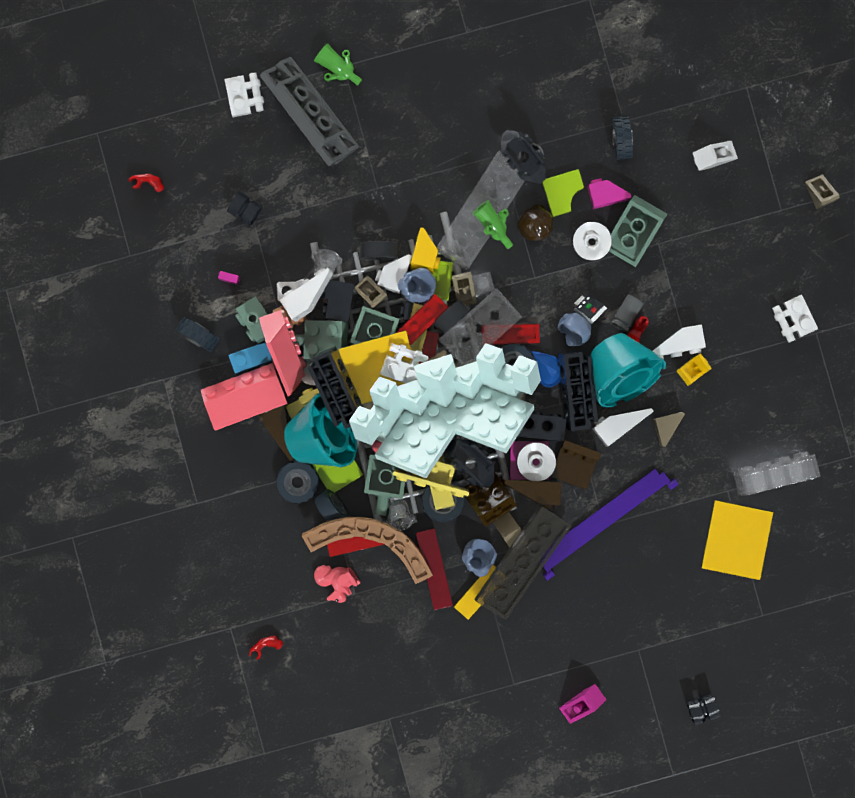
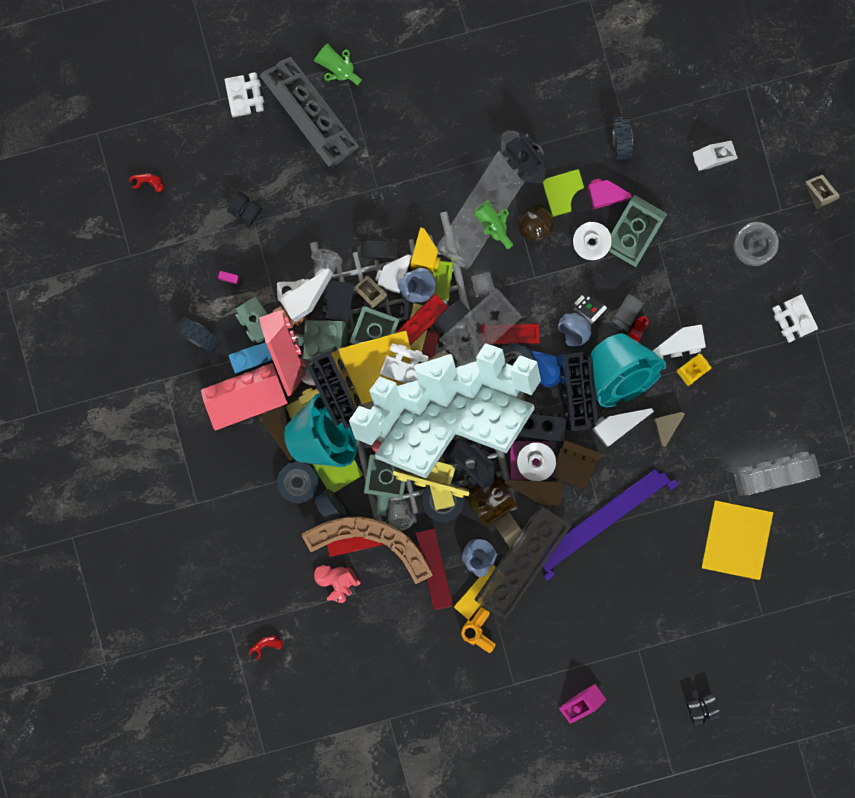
dark tan slope [451,272,477,306] -> none
none -> light orange axle [461,607,496,653]
none -> clear wheel [734,222,779,266]

